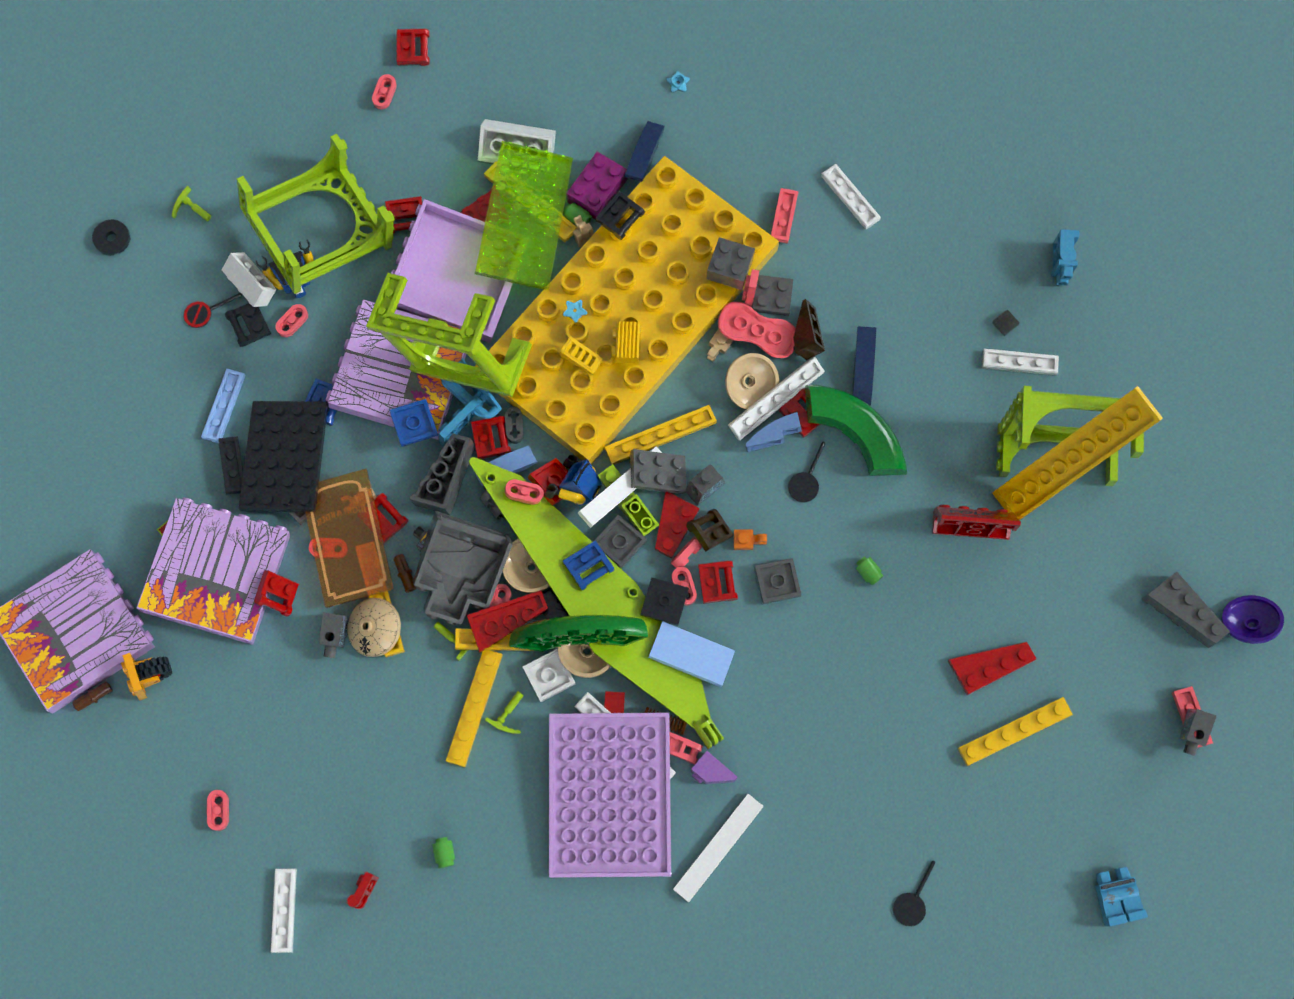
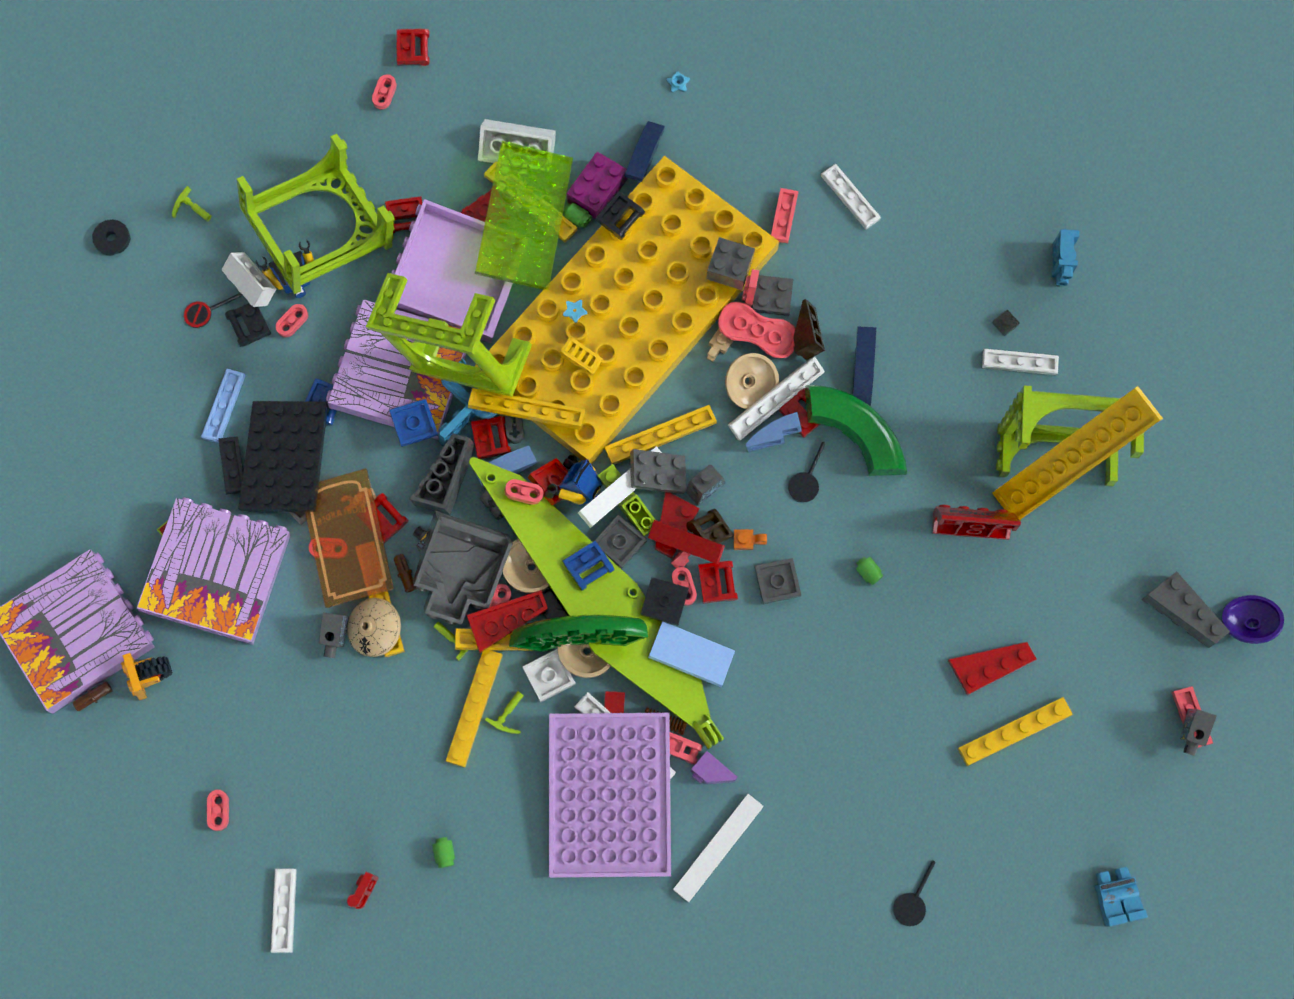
red plate [254,570,299,617] -> none
tan plate [573,215,594,247] -> none
yellow brick [612,321,640,364] -> none
none -> yellow plate [468,388,585,430]
none -> red tile [648,520,725,564]

